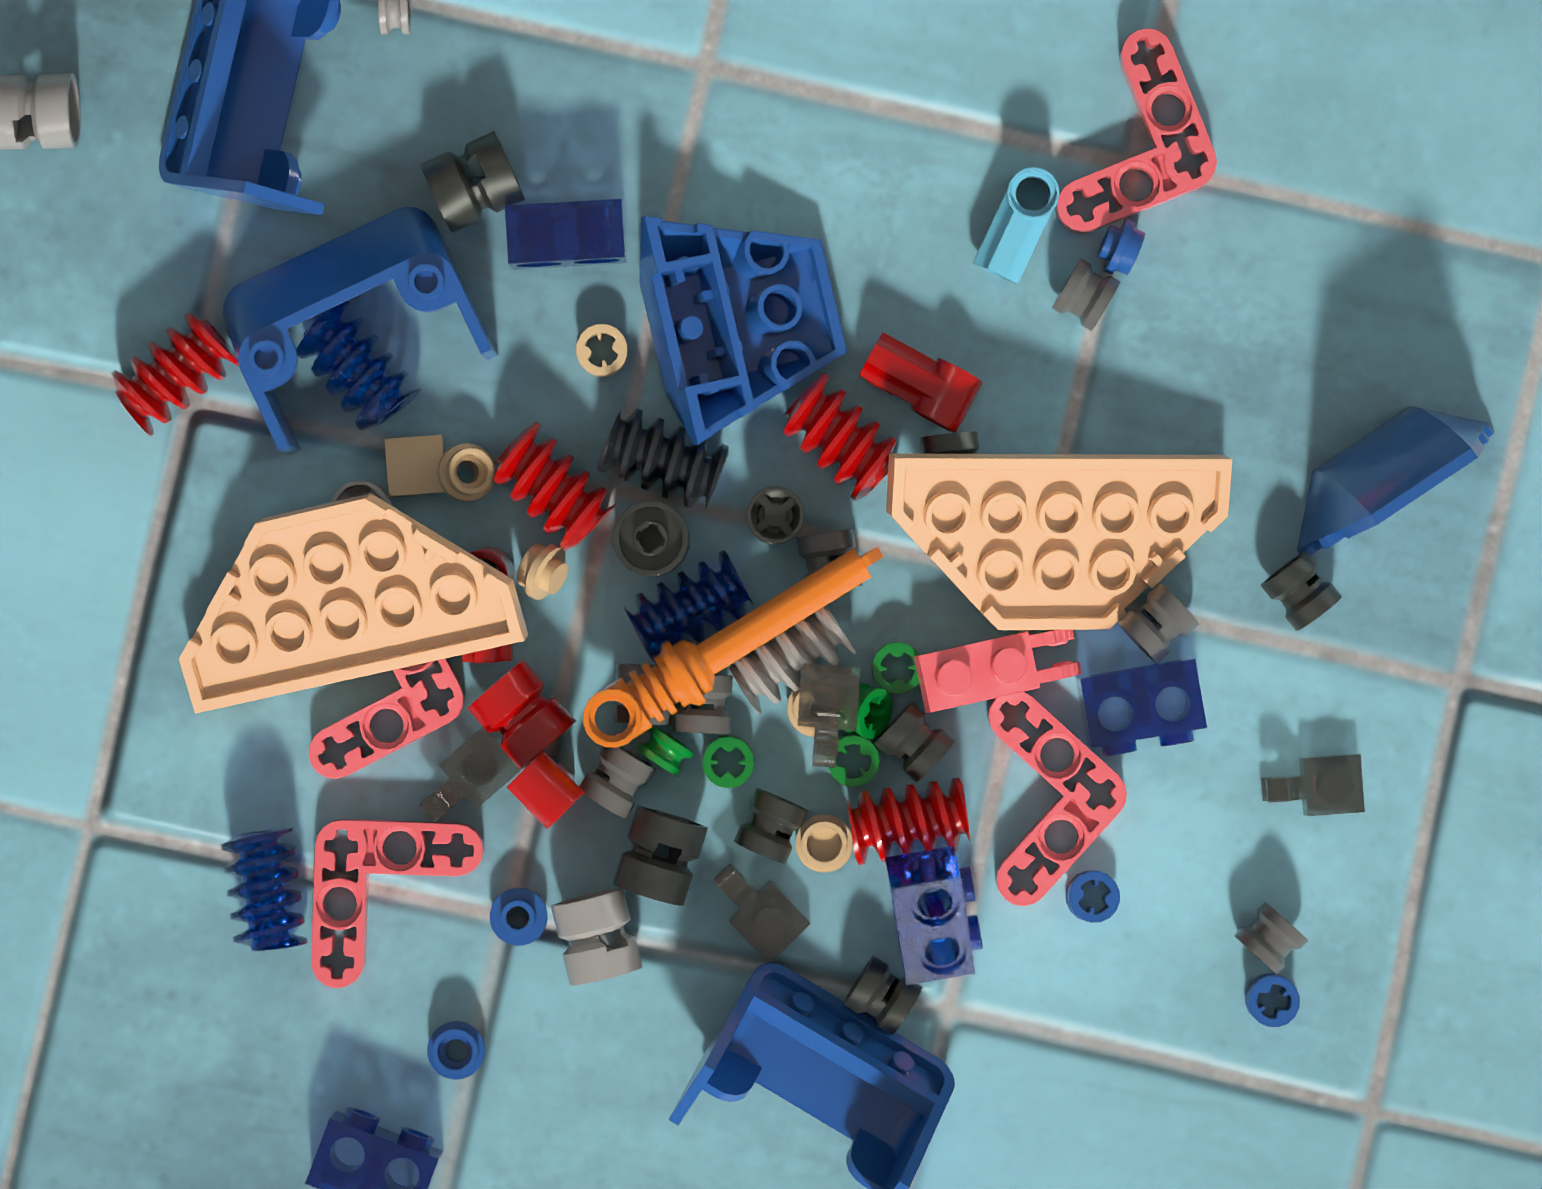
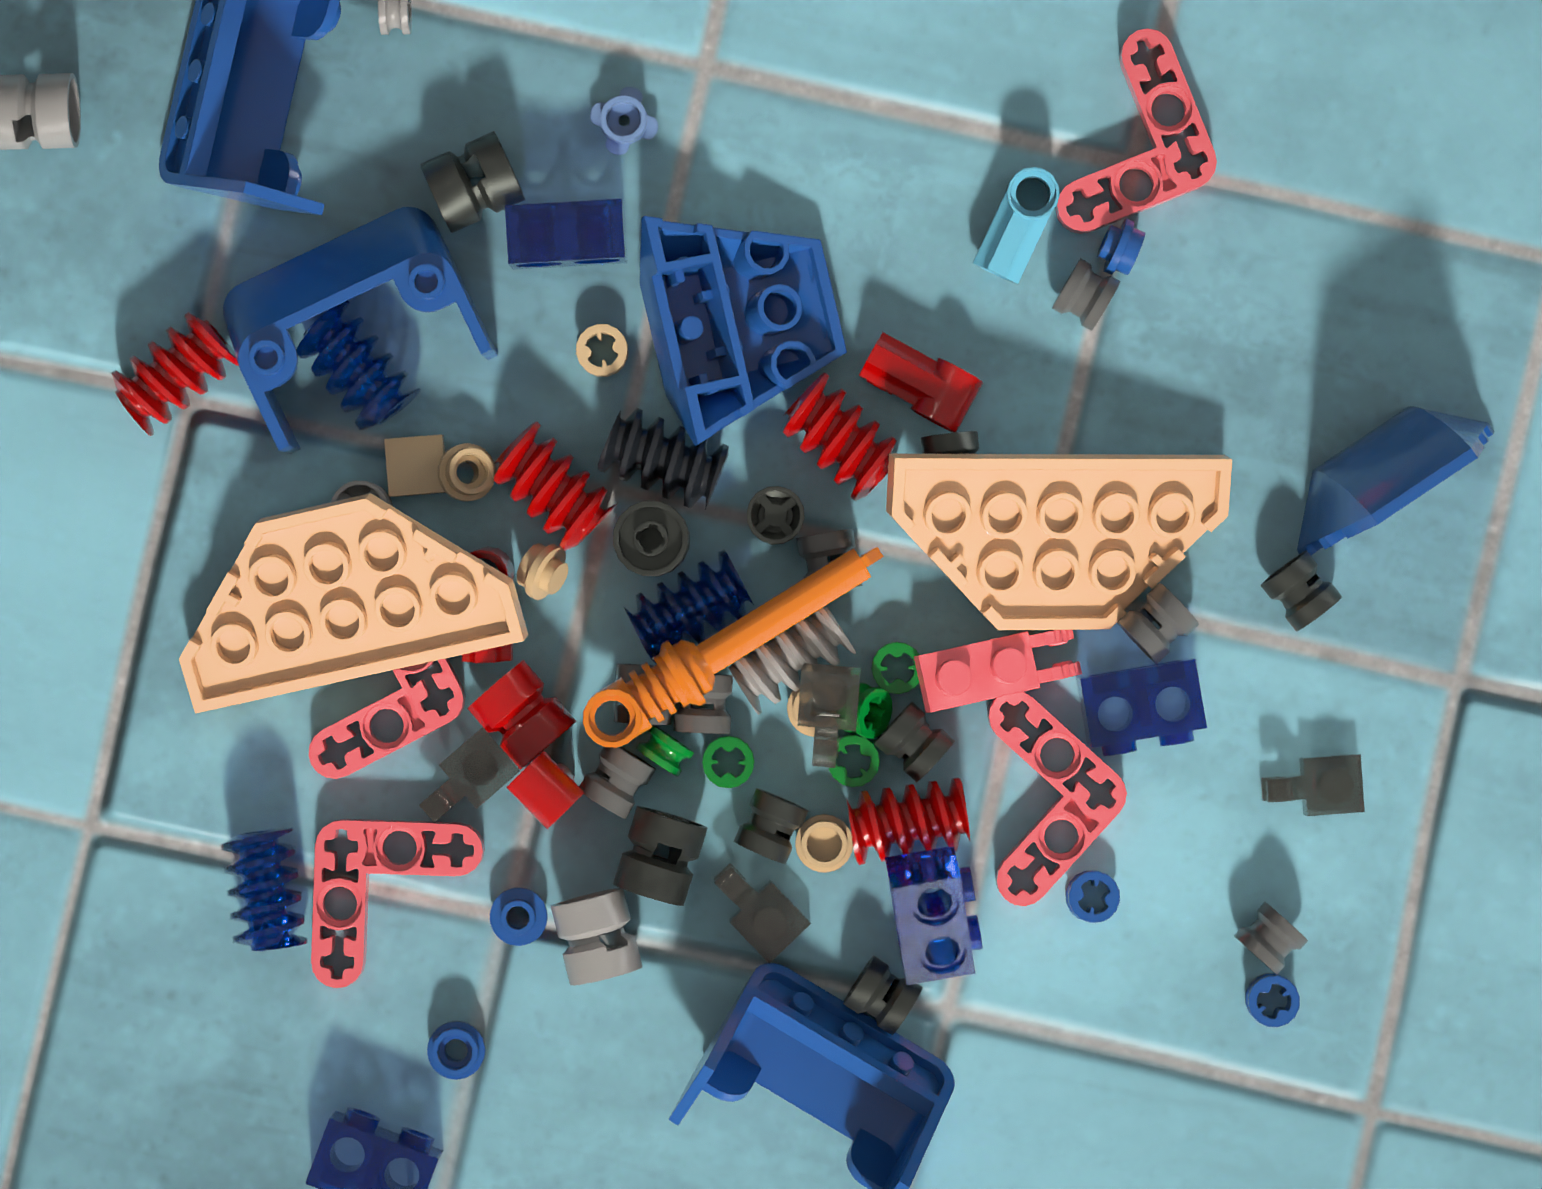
none -> medium blue plate [590,87,658,155]

